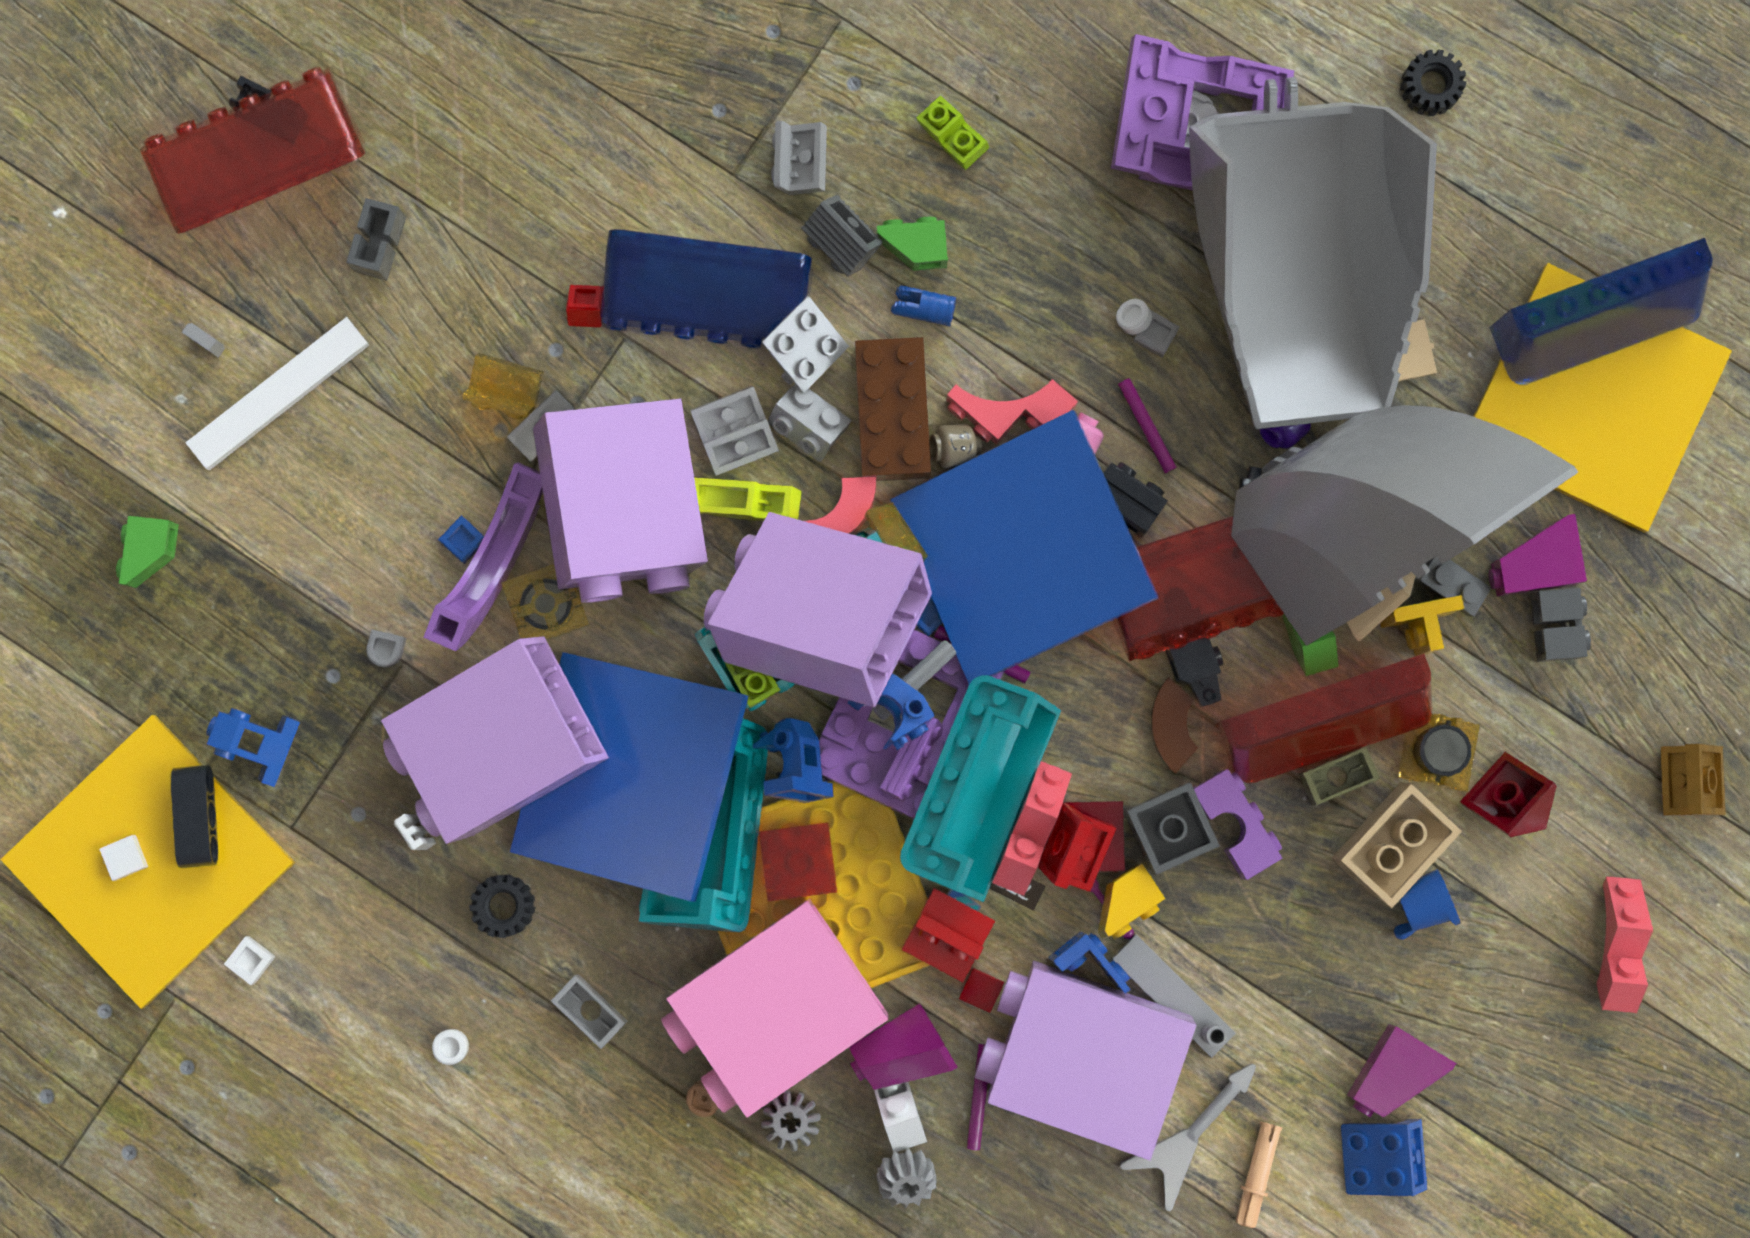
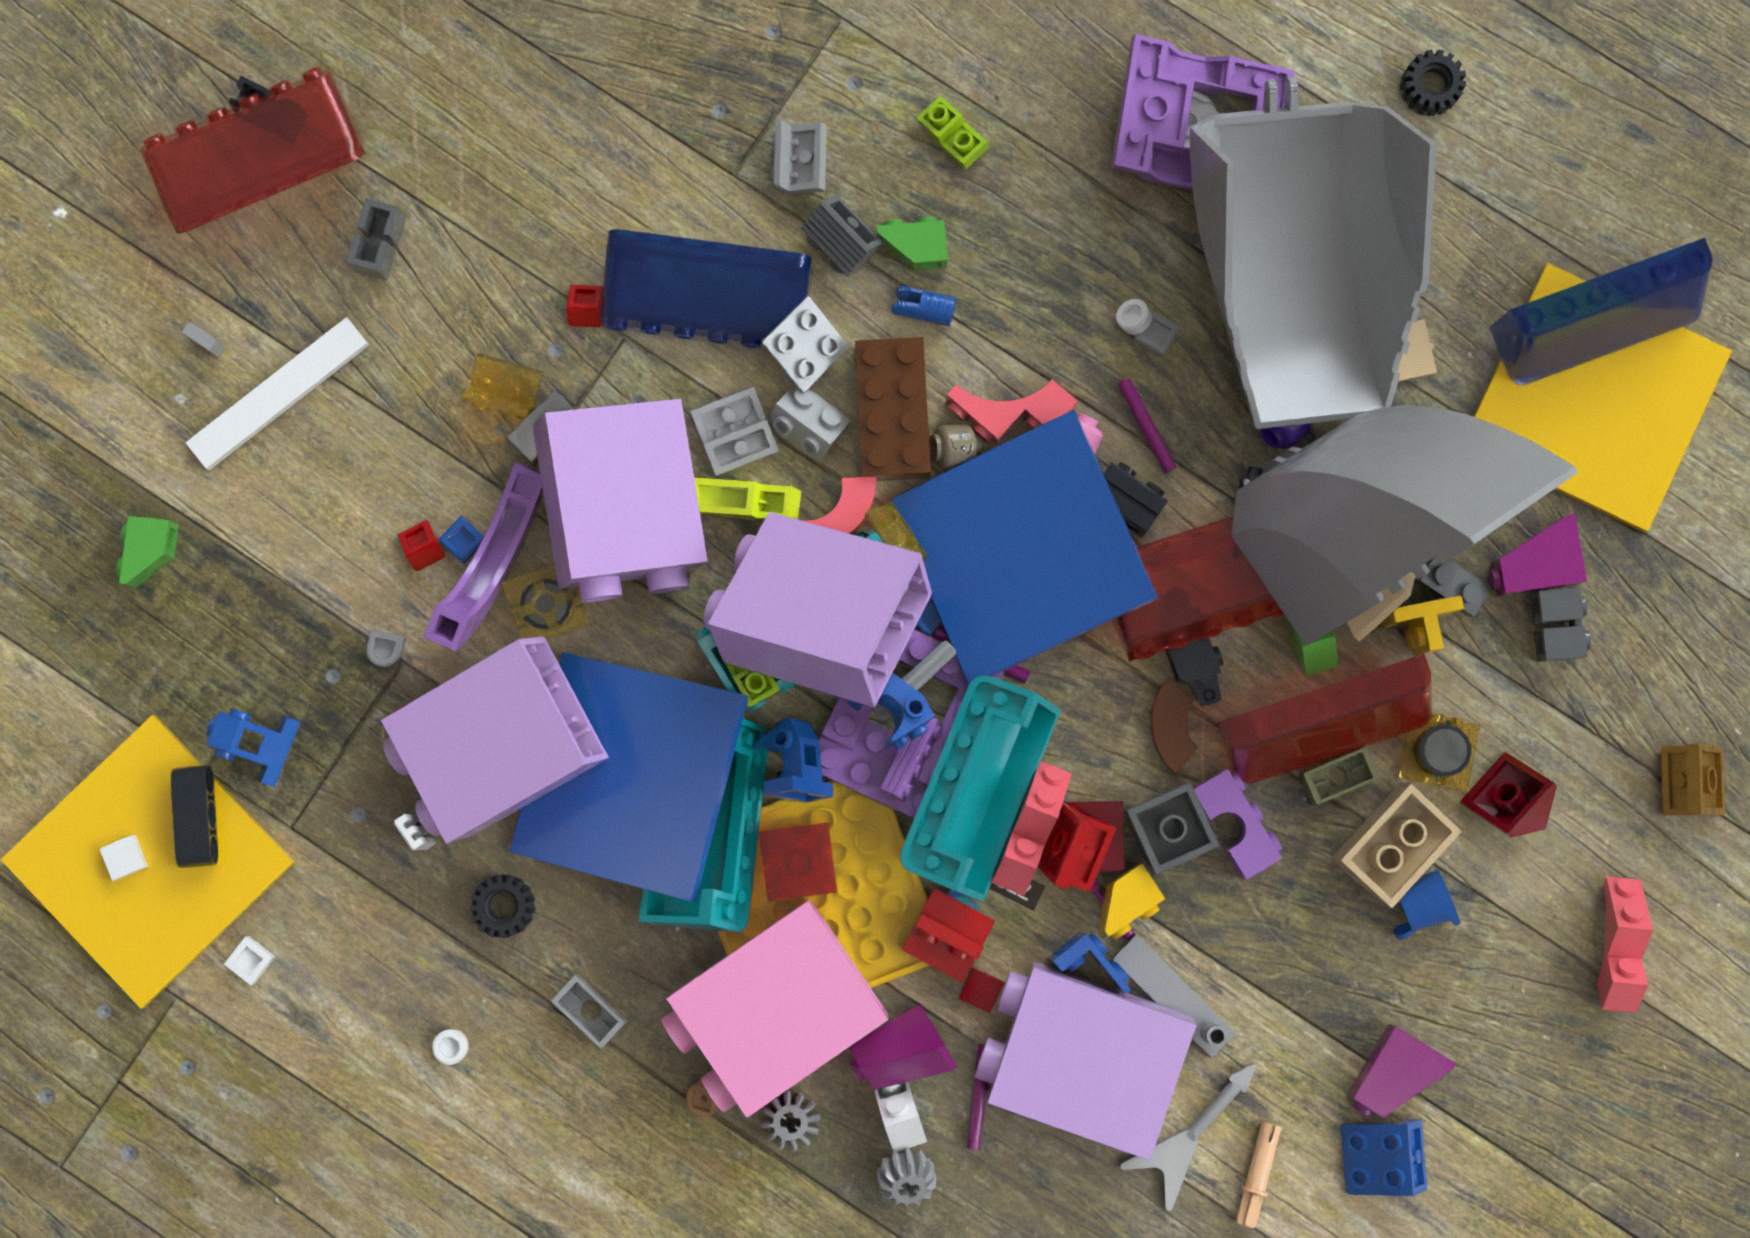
none -> red slope [397,519,445,571]

